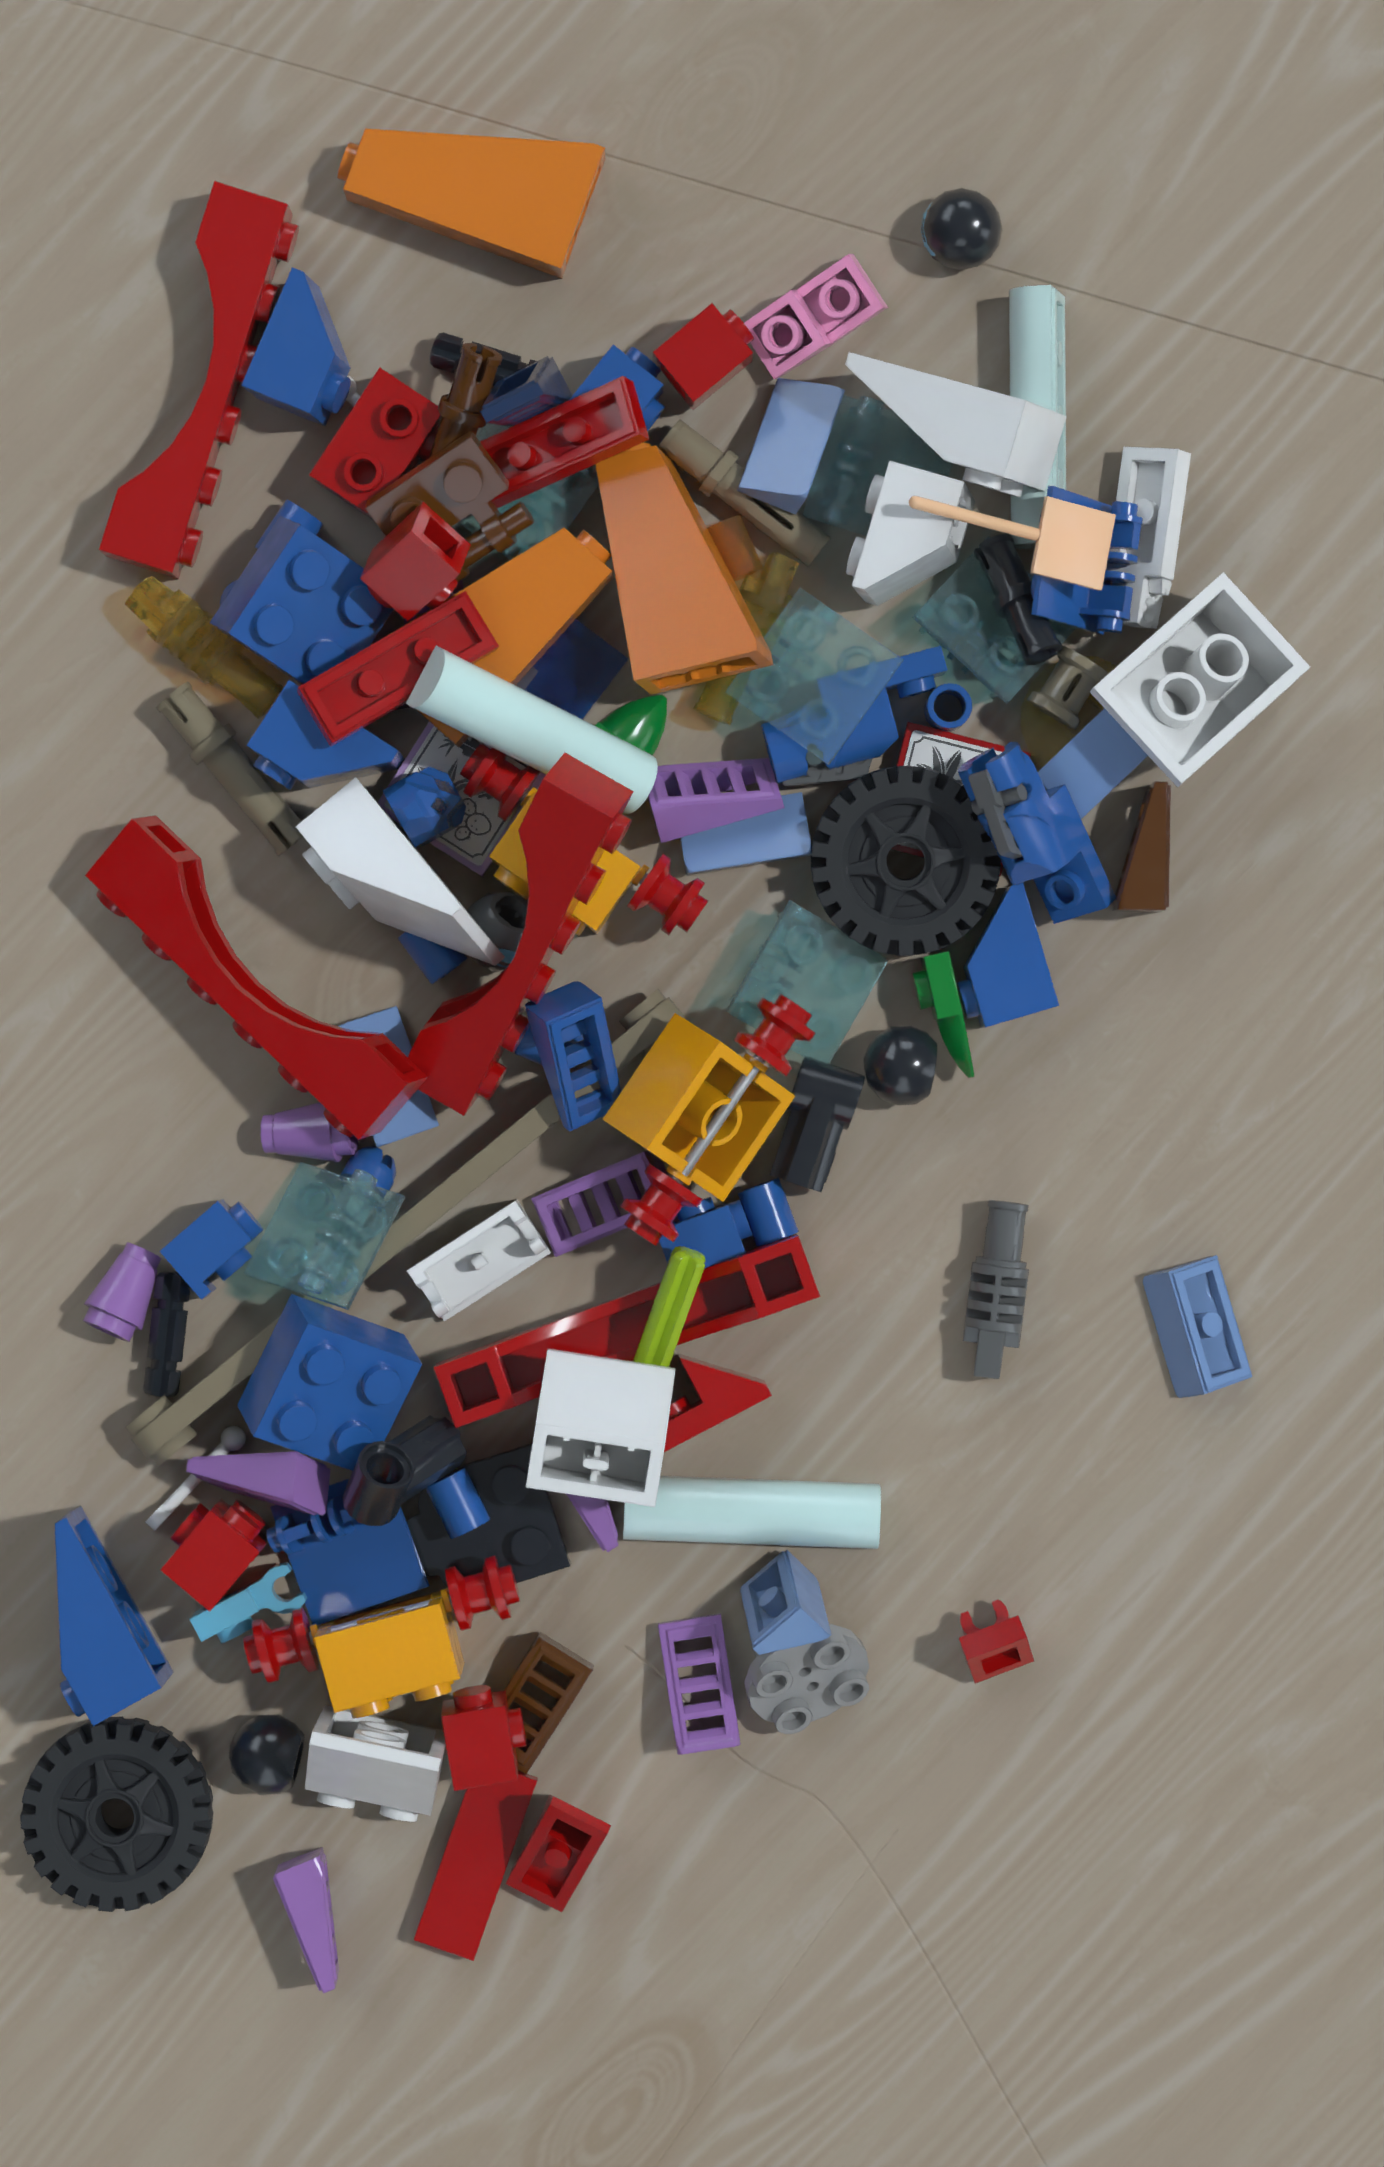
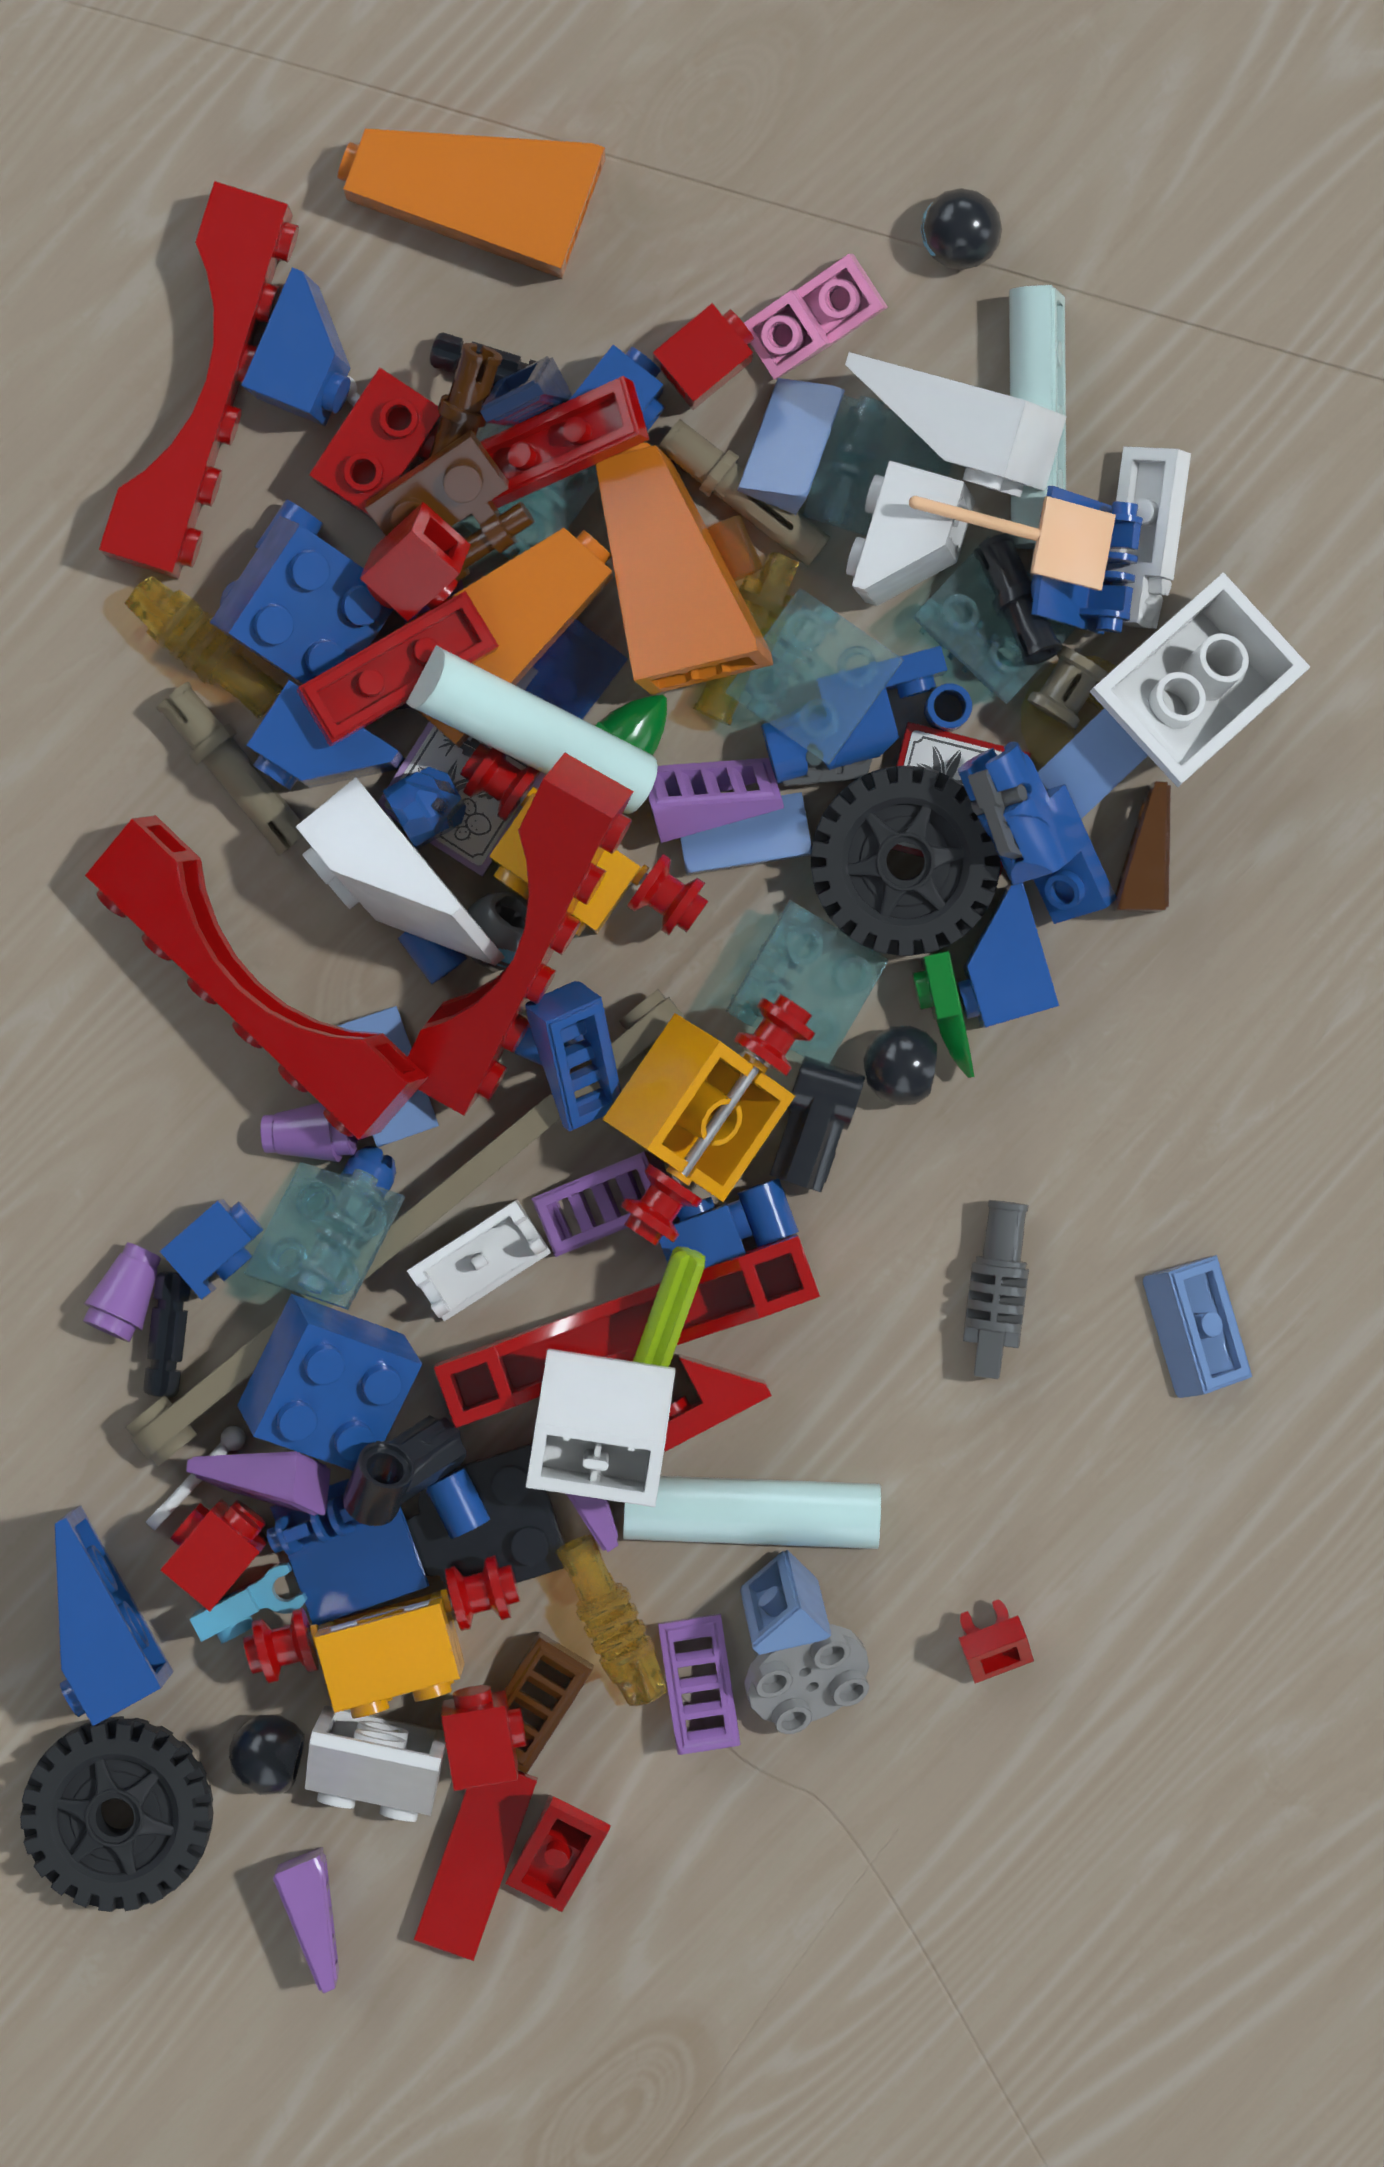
none -> clear yellow hinge [556,1534,668,1706]

